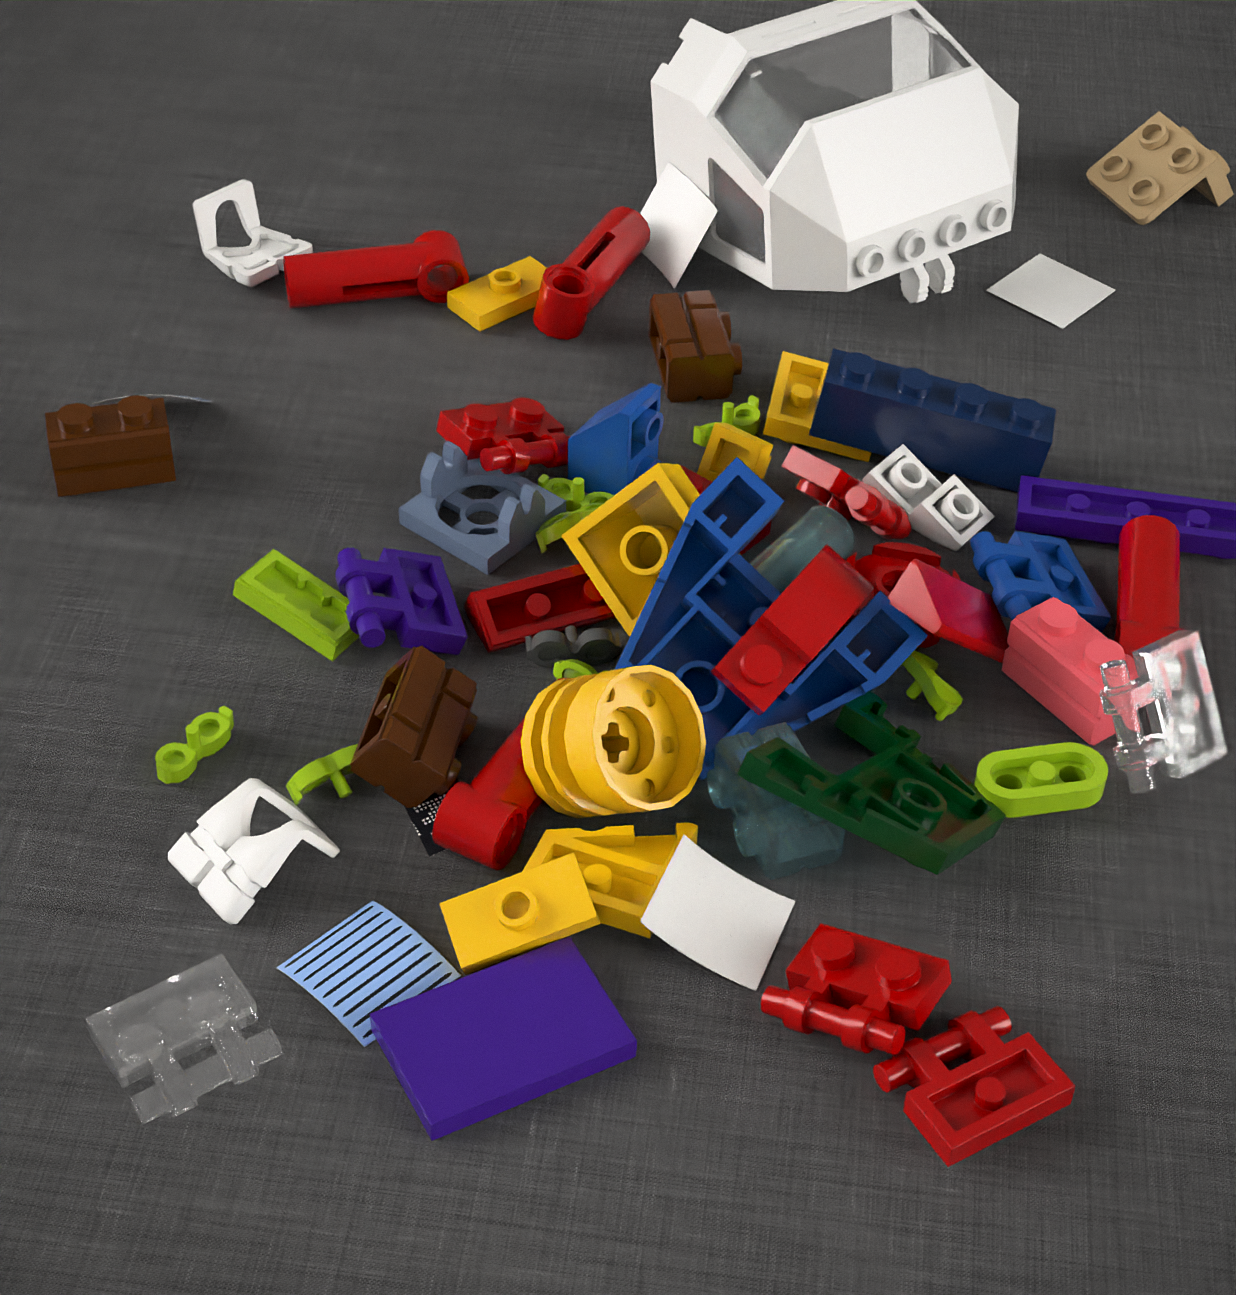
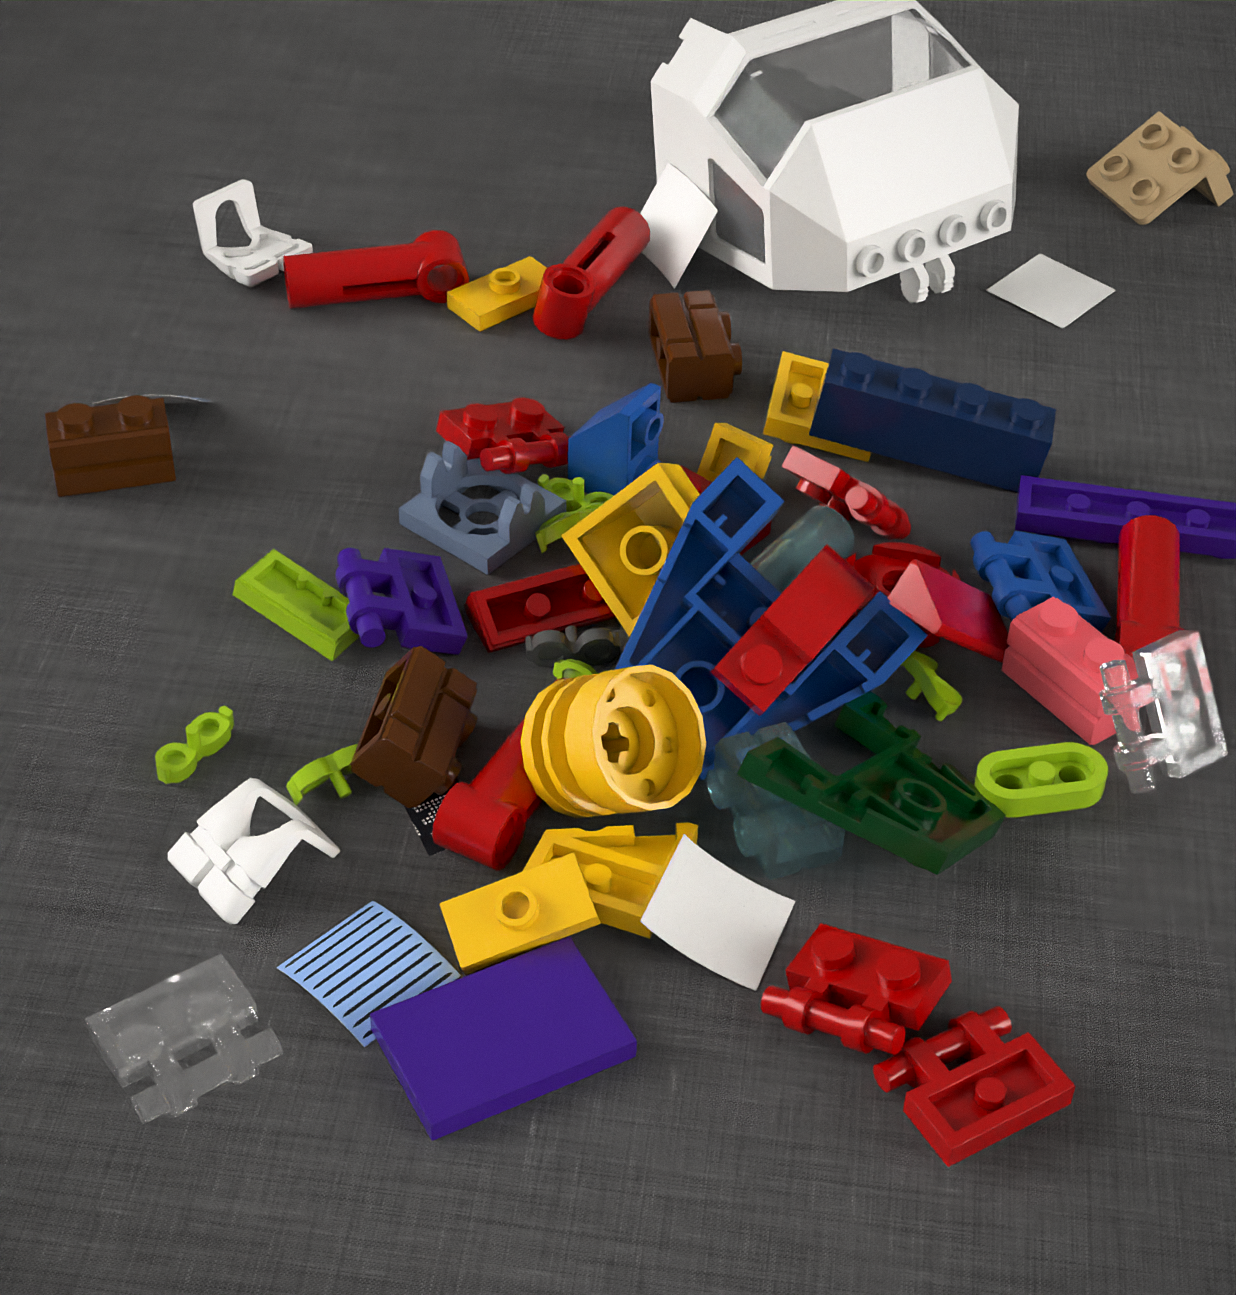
lime piece [693,395,760,447] -> none
white slope [862,444,995,551] -> none

